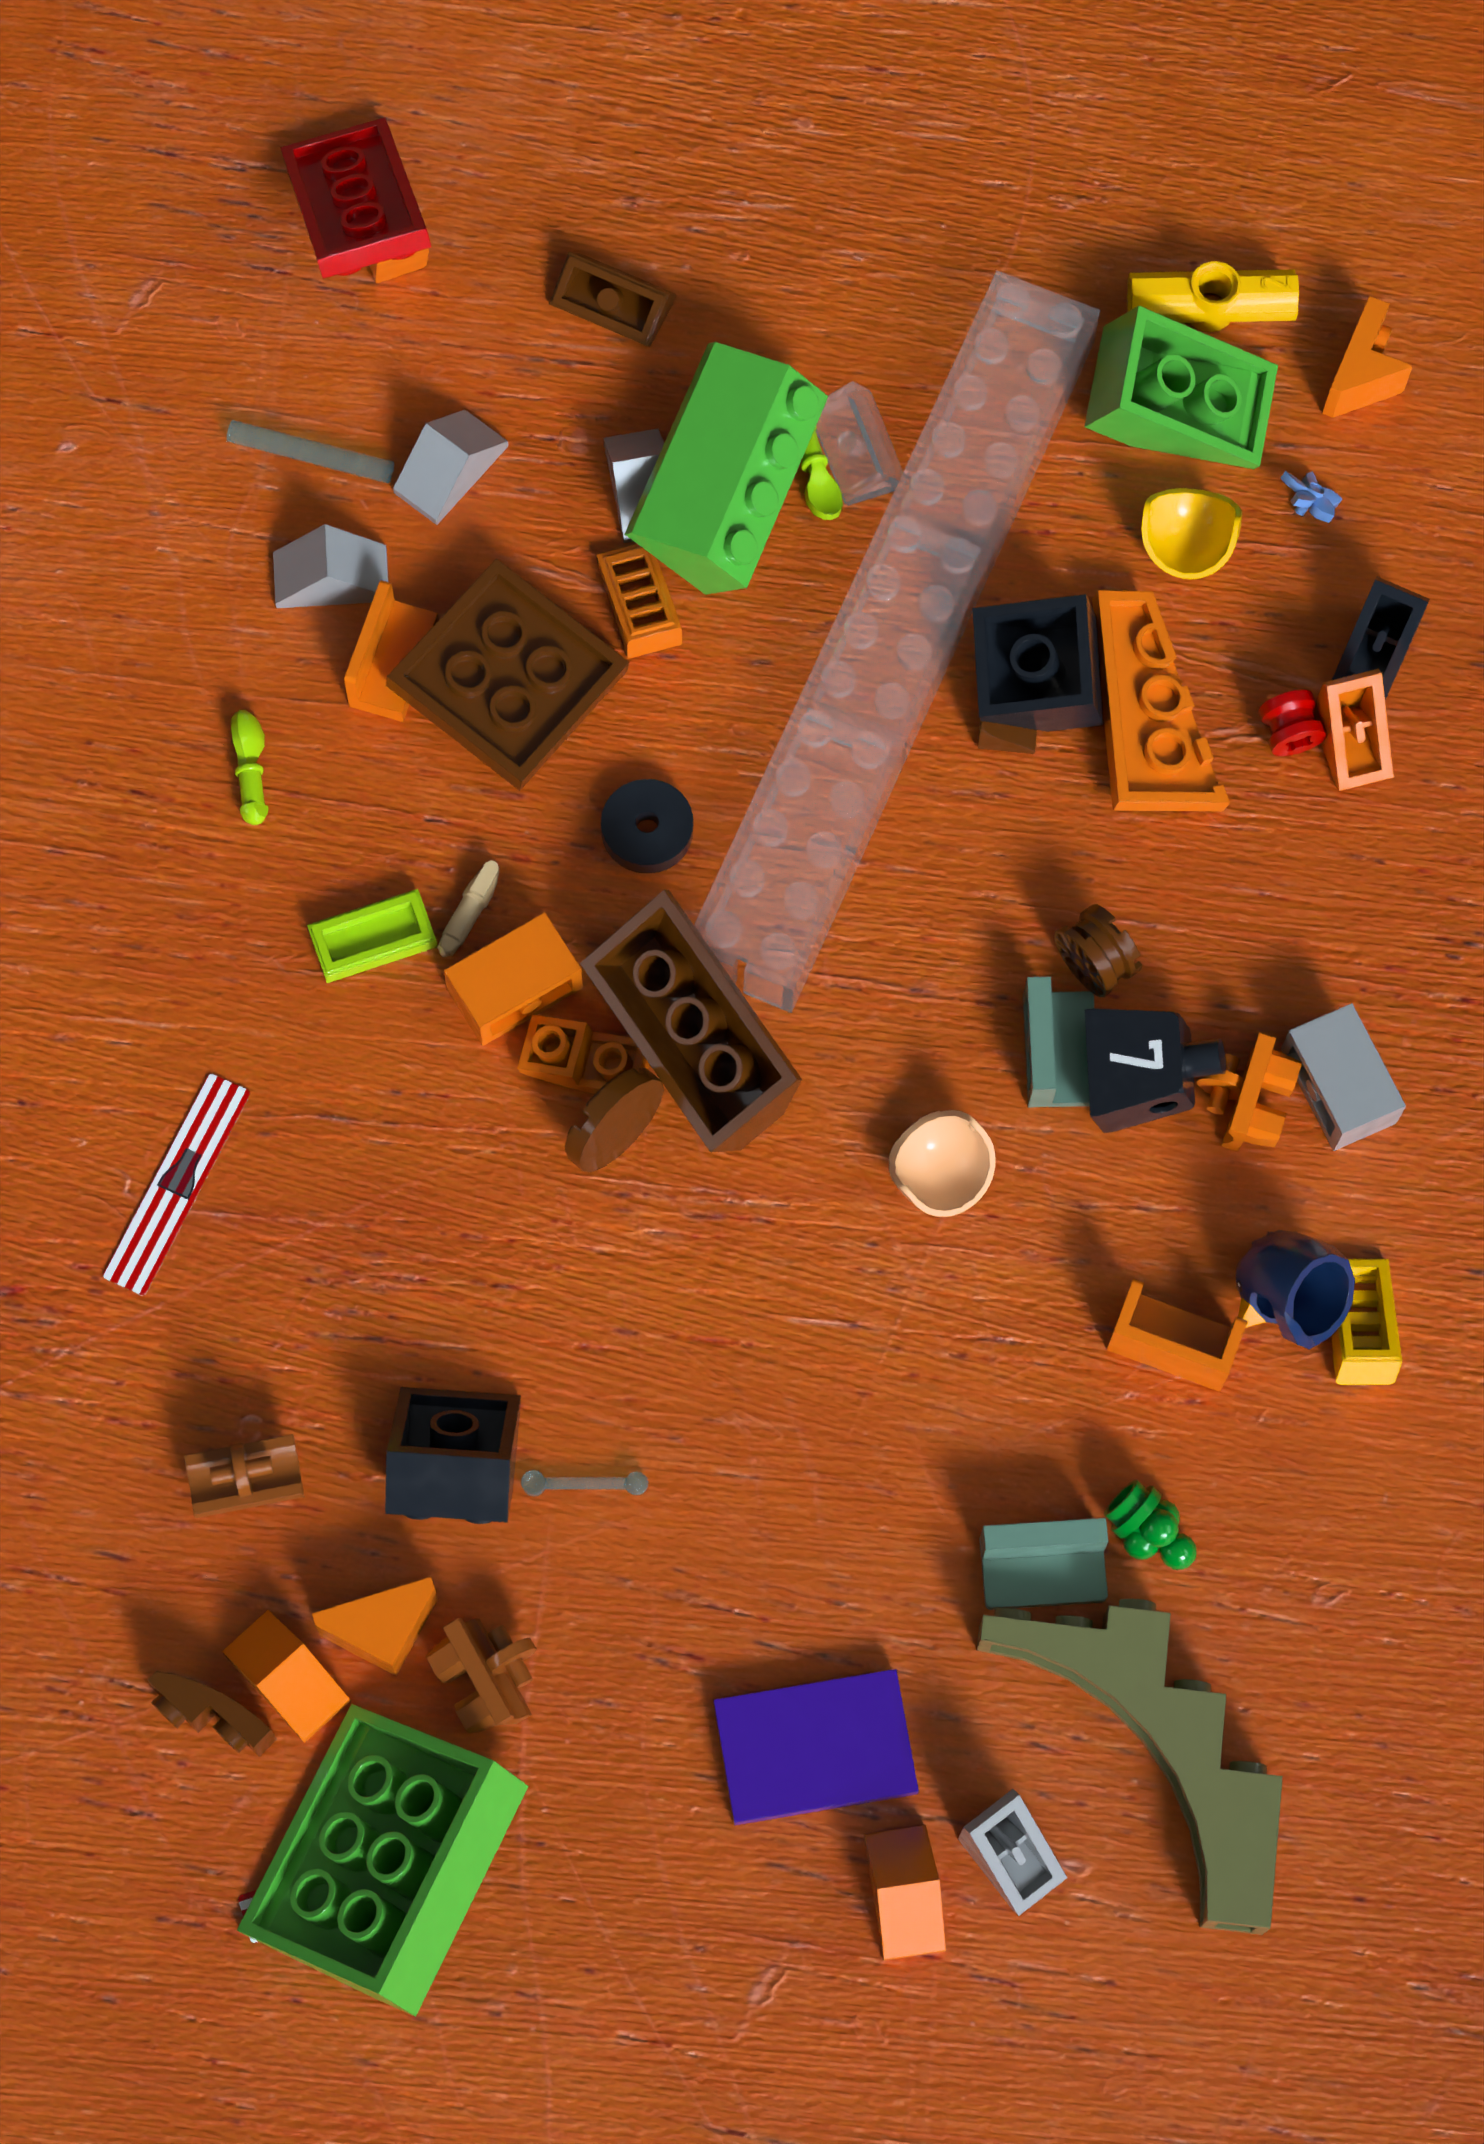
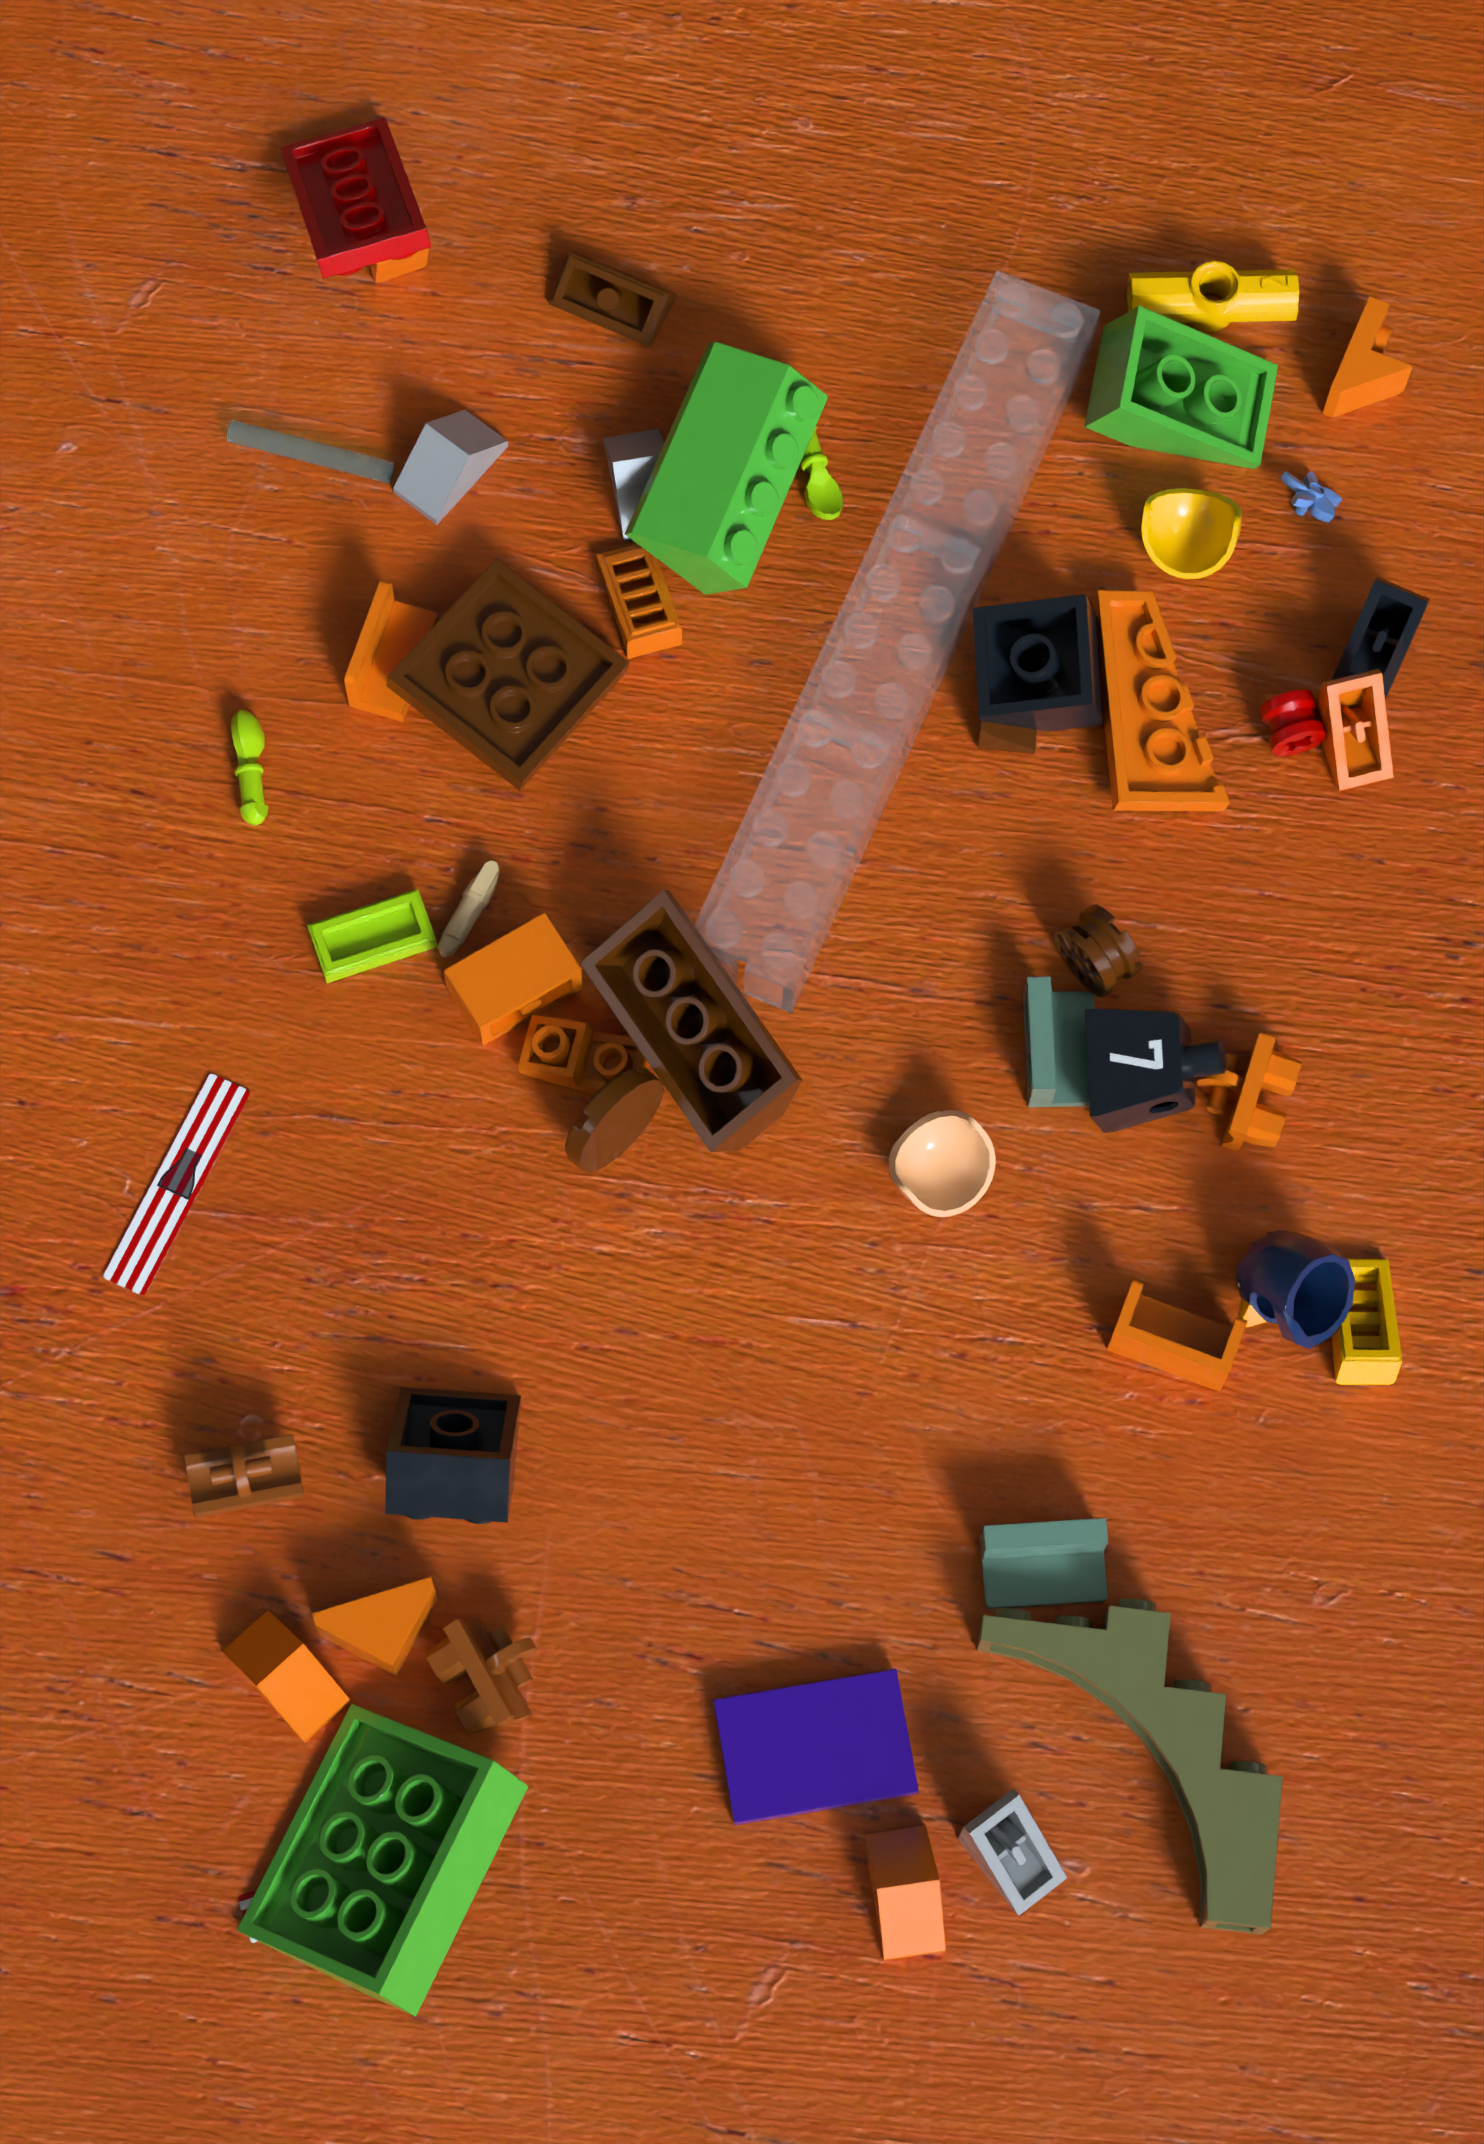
reddish brown slope [148,1671,277,1757] -> none
light grey slope [273,524,389,609] -> none
clear light blue hinge [521,1470,649,1497] -> none
black piece [601,779,693,873] -> none
clear slope [816,381,908,506] -> none
green piece [1104,1480,1197,1570] -> none
light grey panel [1281,1003,1406,1151] -> none

